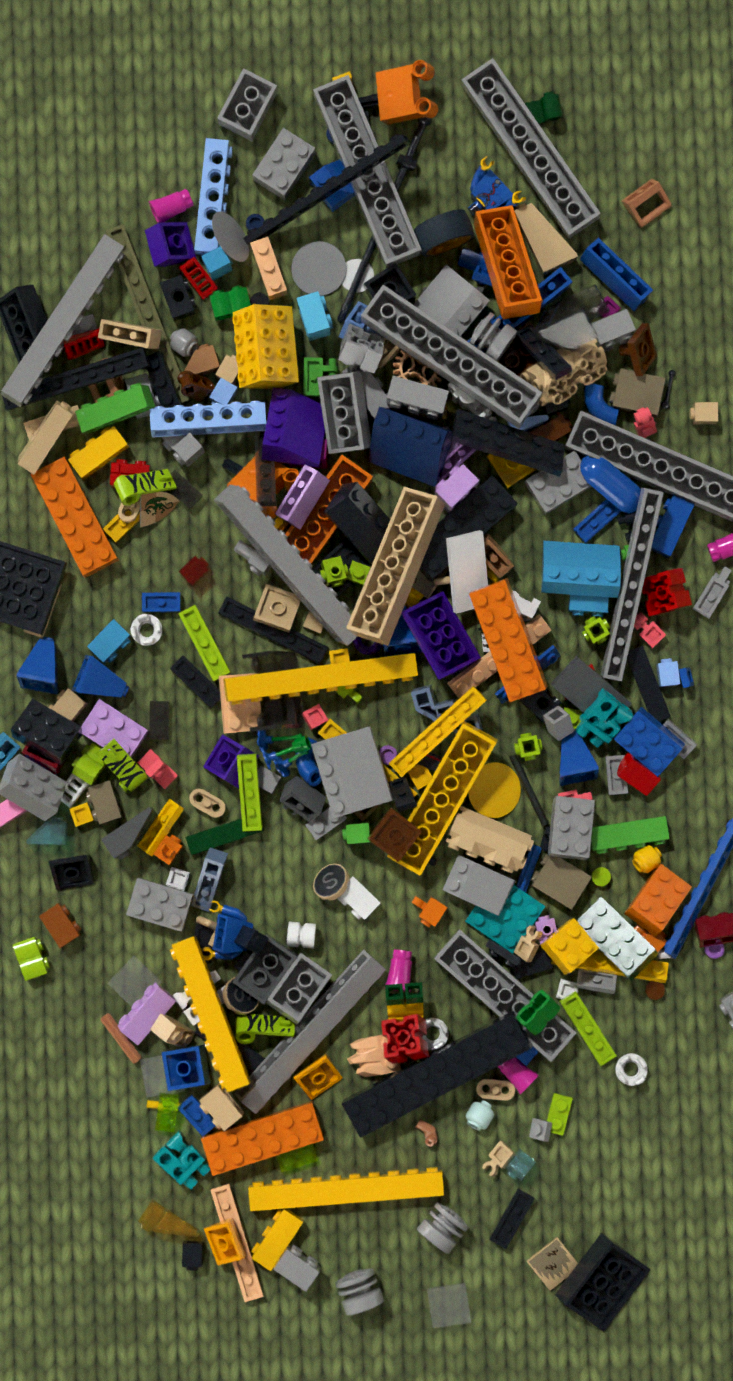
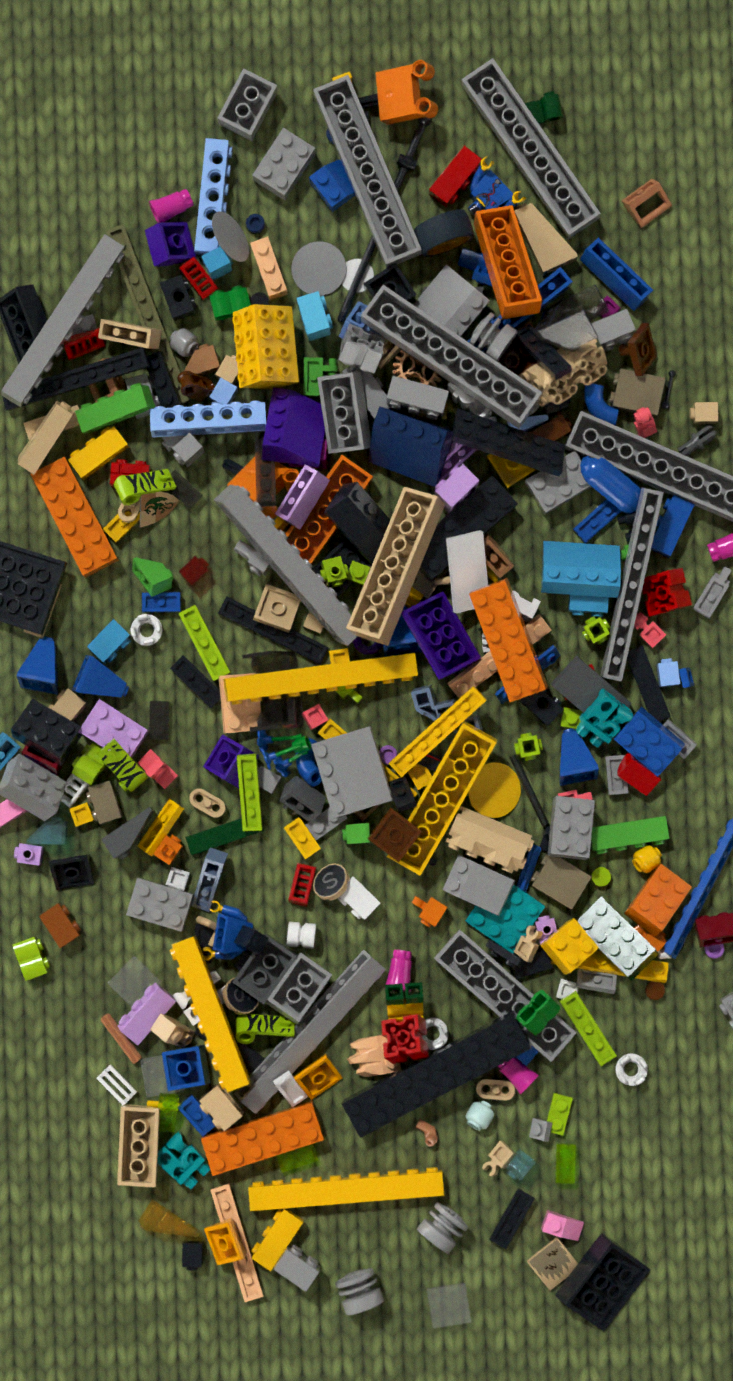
black plate [243,134,411,246] -> none
light grey brick [543,706,574,741] -> none
none -> lavender brick [14,843,44,866]
none -> white tile [96,1064,138,1106]
none -> tan slope [117,1105,160,1187]
none -> bright green slope [132,557,173,597]
none -> white tile [273,1070,308,1107]
none -> yellow plate [284,817,321,859]
none -> red slope [288,863,316,907]
none -> red brick [429,145,482,208]
none -> bright pink slope [541,1210,584,1241]
none -> clear neon green plate [555,1143,576,1184]
none -> dark grey arm [677,426,717,456]

